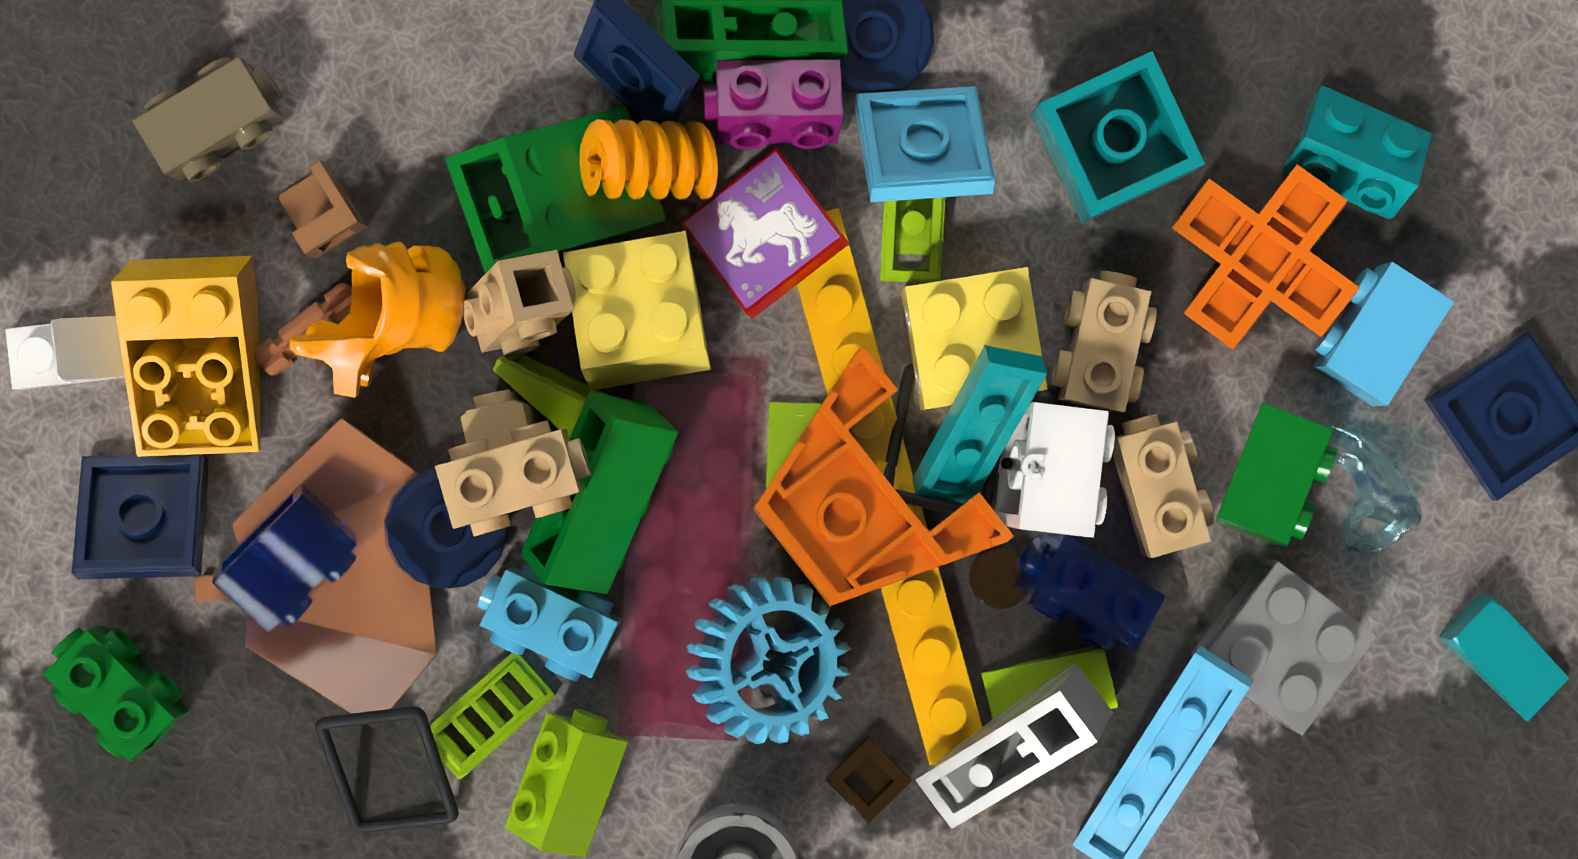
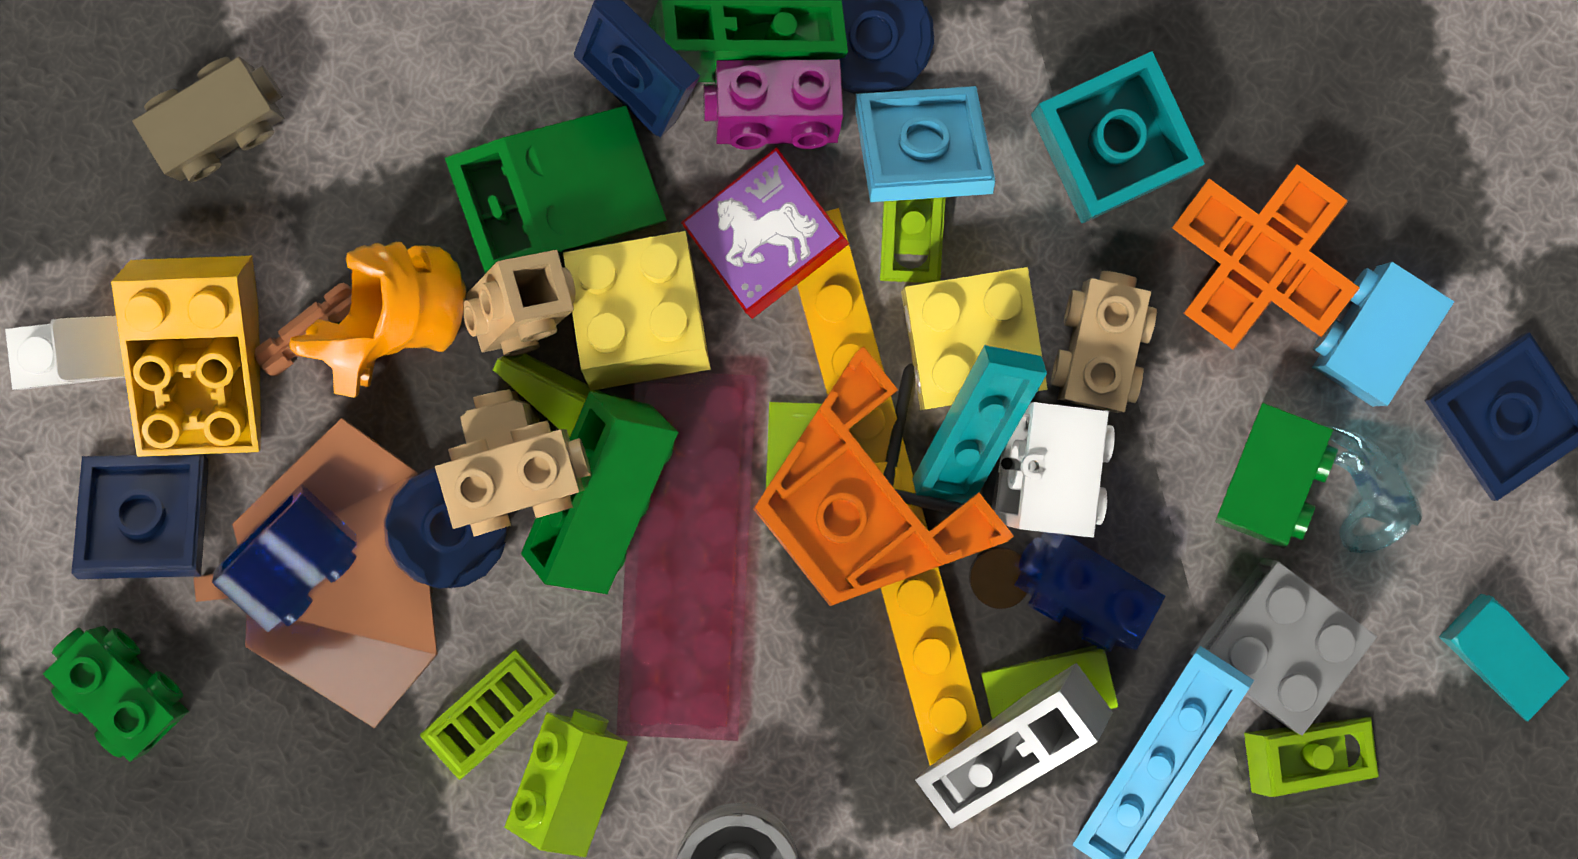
medium nougat panel [279,159,368,259] -> none
black piece [315,706,459,833] -> none
medium azure brick [477,562,622,681] -> none
light orange piece [579,119,718,200] -> none
medium azure gear [685,577,851,744] -> none
dark brown tile [825,735,912,824] -> none
tan brick [1112,413,1215,558] -> none
teal bracket [1283,85,1432,219] -> none
none -> lime slope [1244,717,1379,797]

